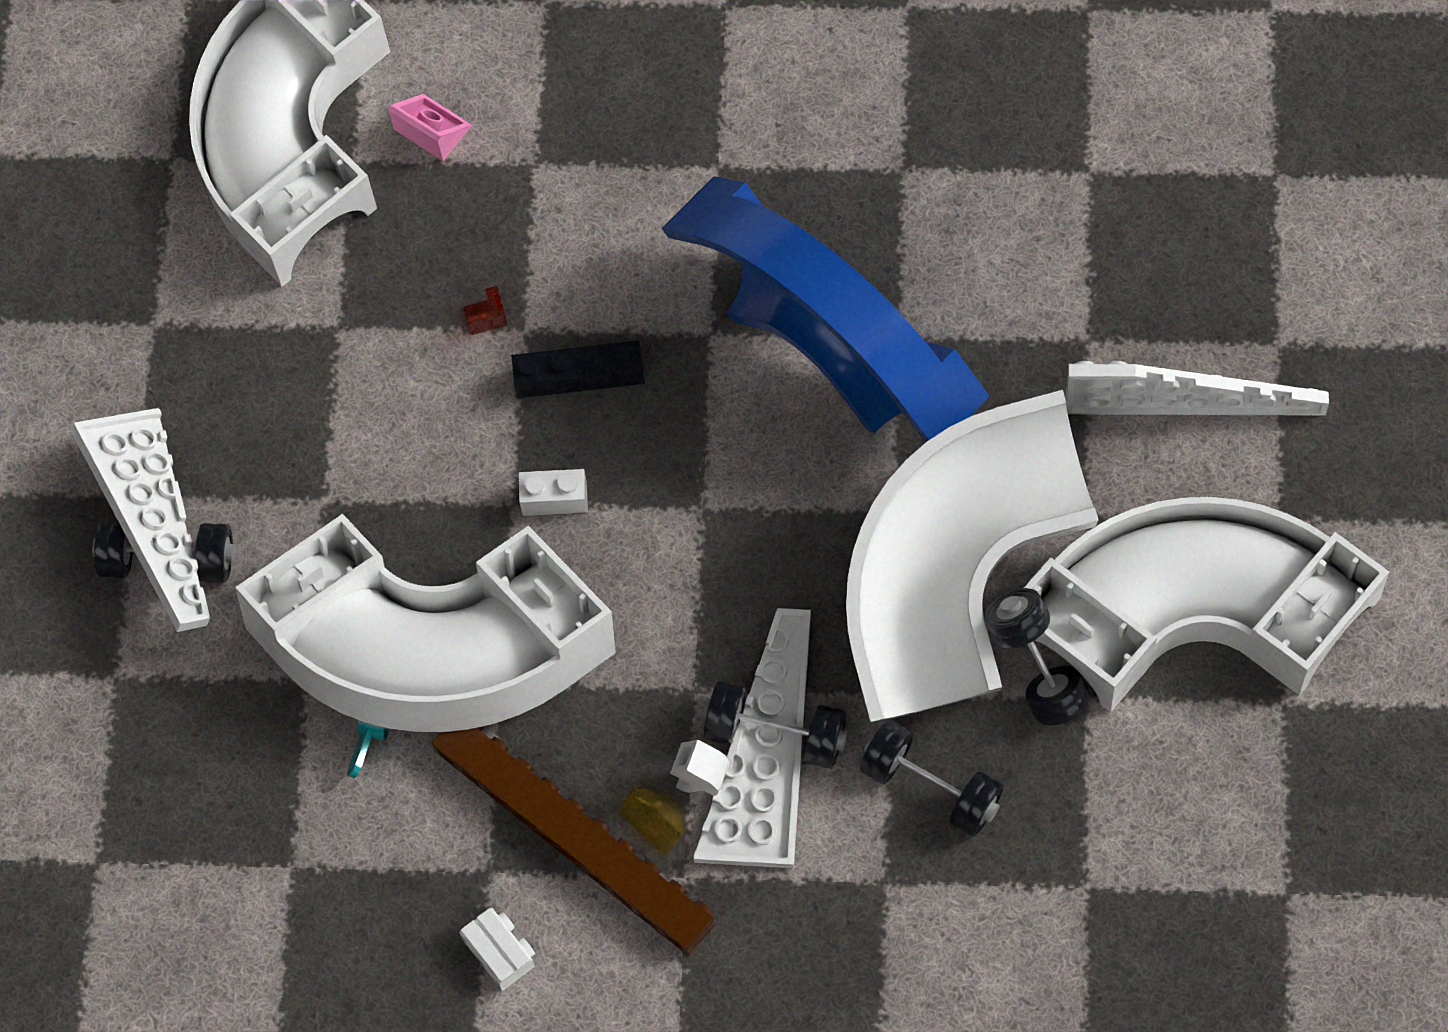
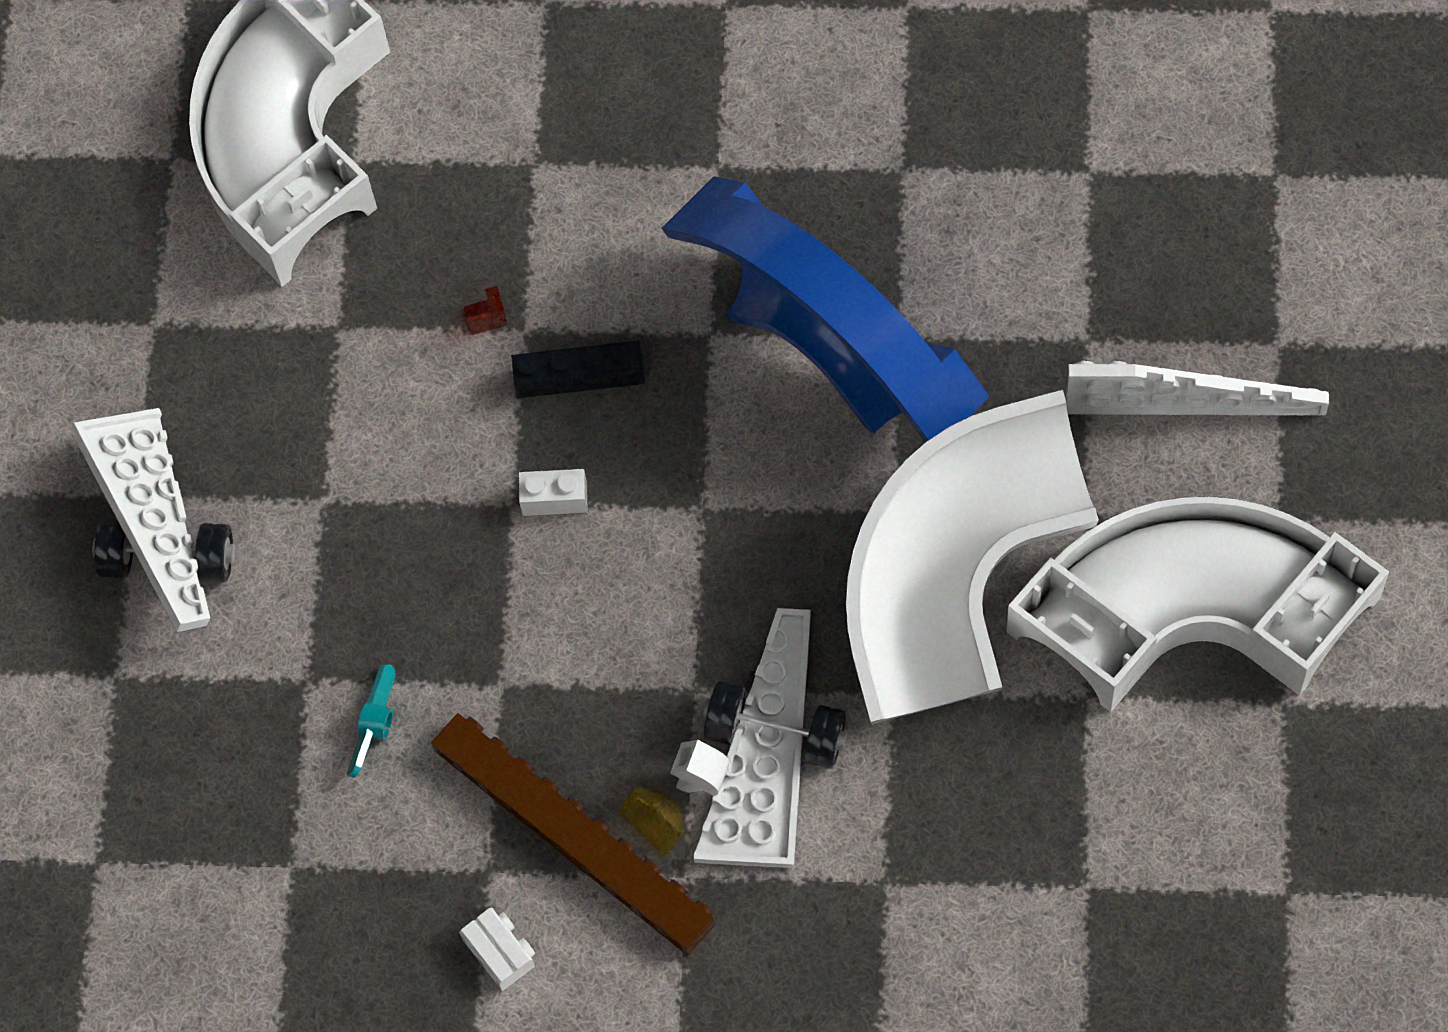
white piece [235,514,616,732] -> none
bright pink slope [389,94,472,161] -> none
black axle [860,720,1004,836] -> none
black axle [985,588,1090,725] -> none

